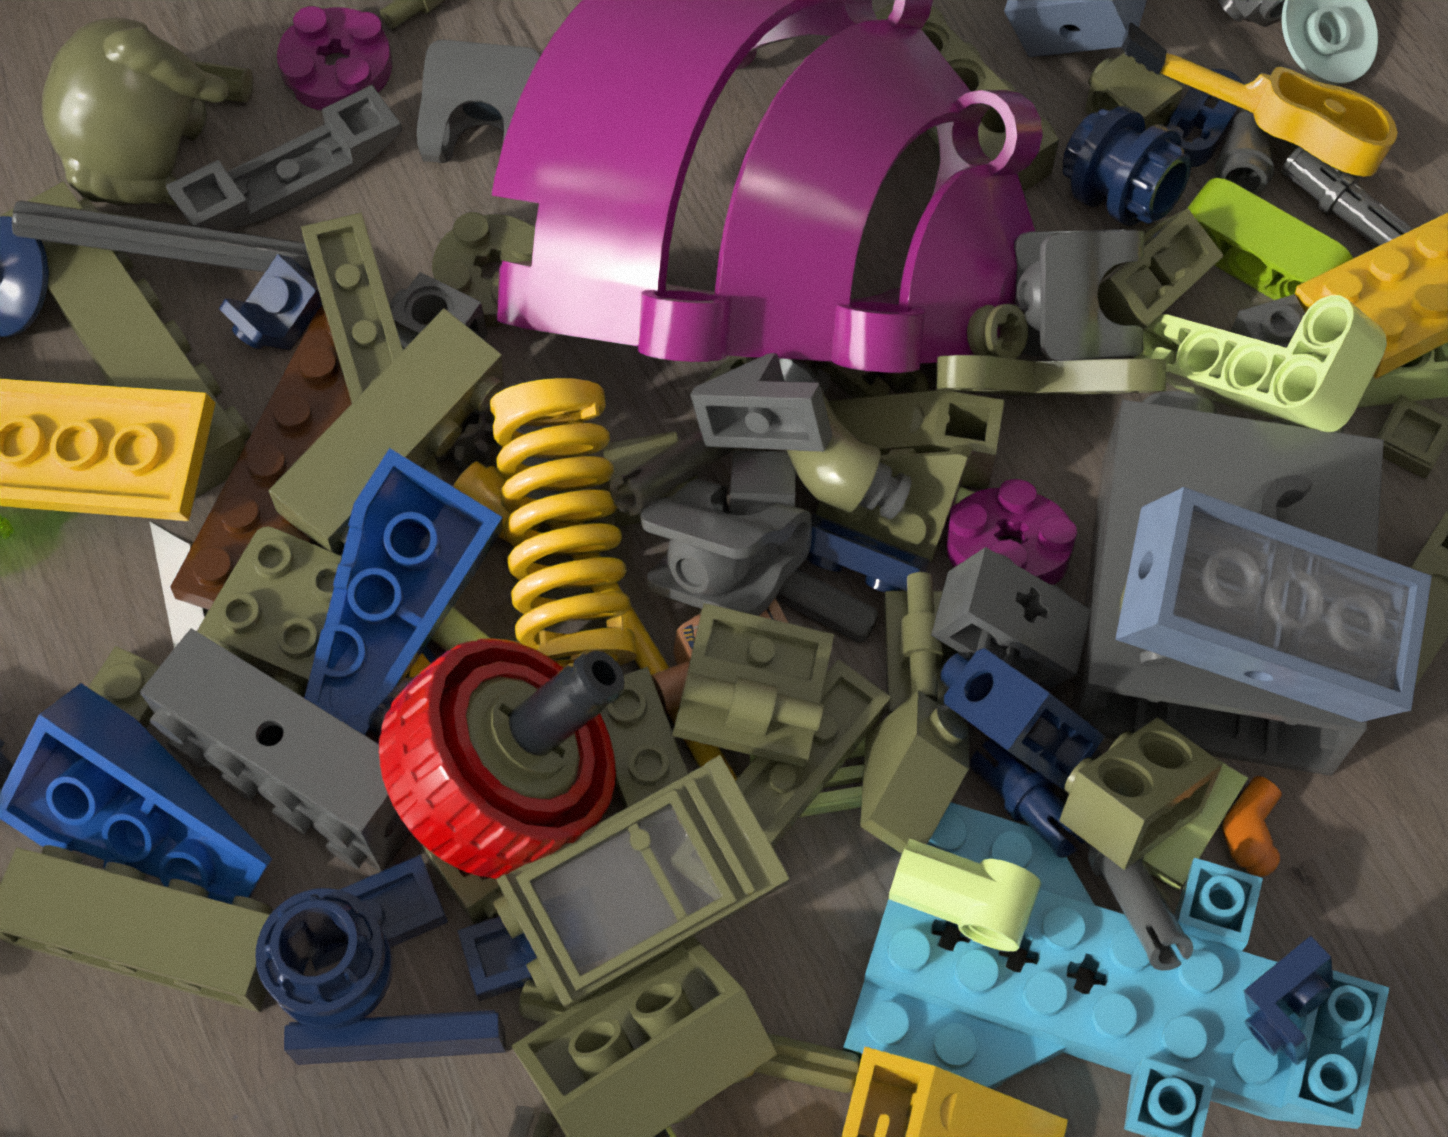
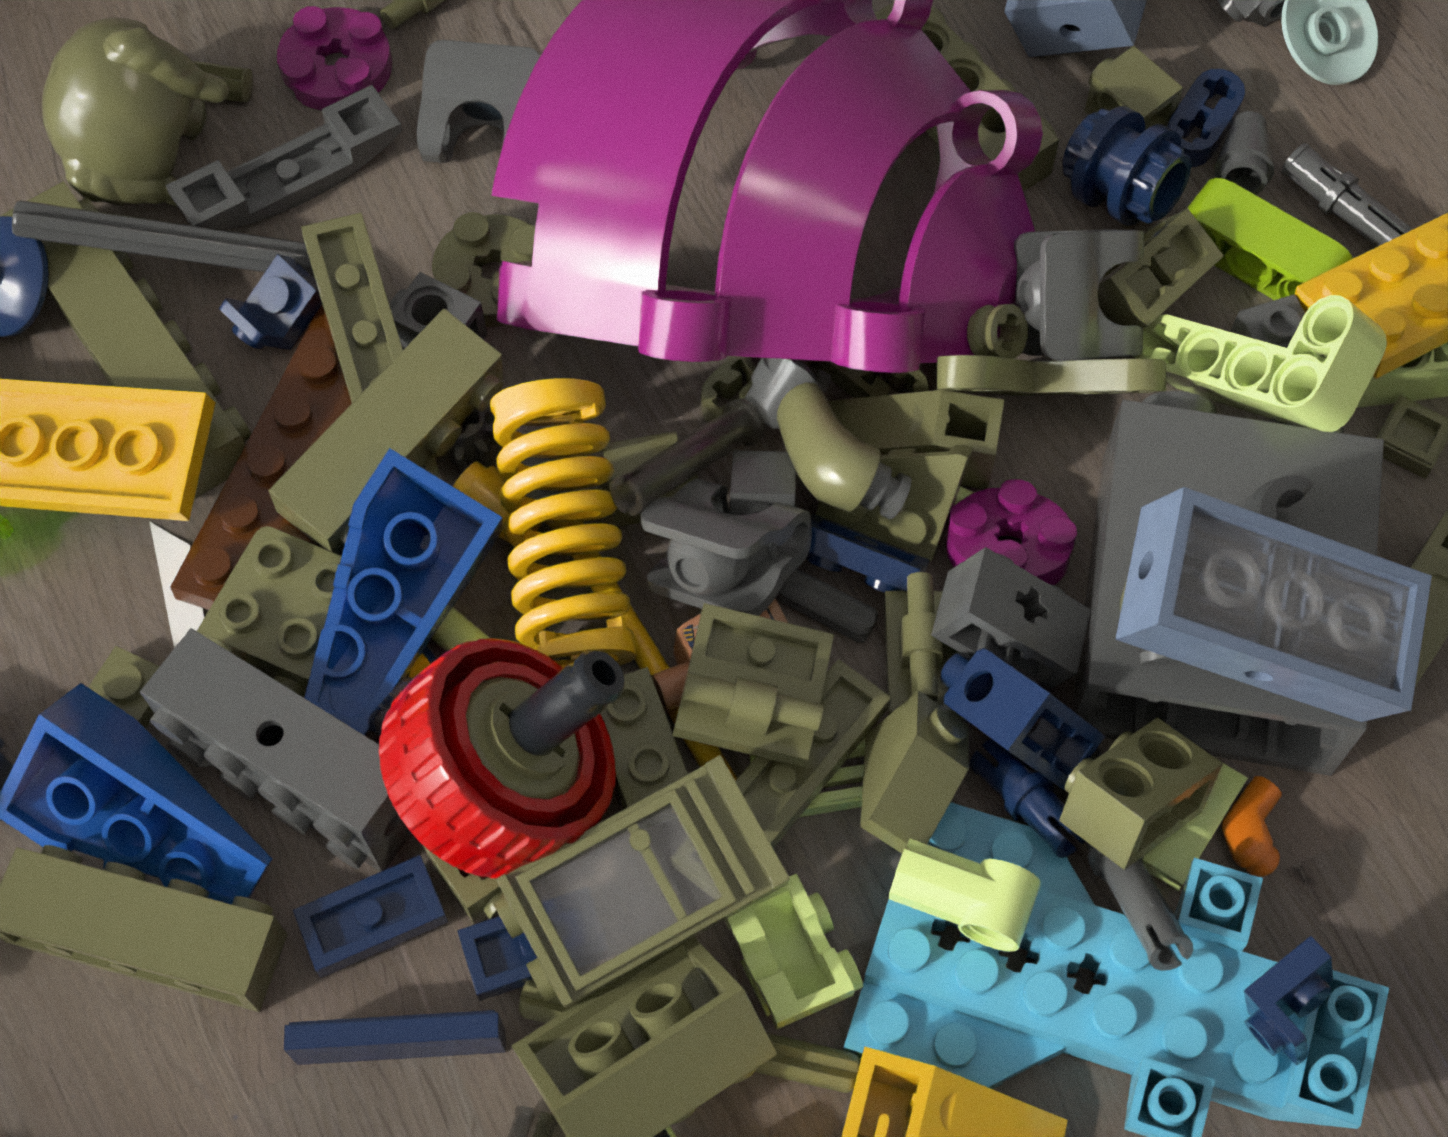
dark blue piece [255,888,394,1029] -> none
dark grey slope [690,353,832,452] -> none
yellow piece [1121,23,1398,177] -> none
none -> yellowish green cylinder [725,873,863,1029]

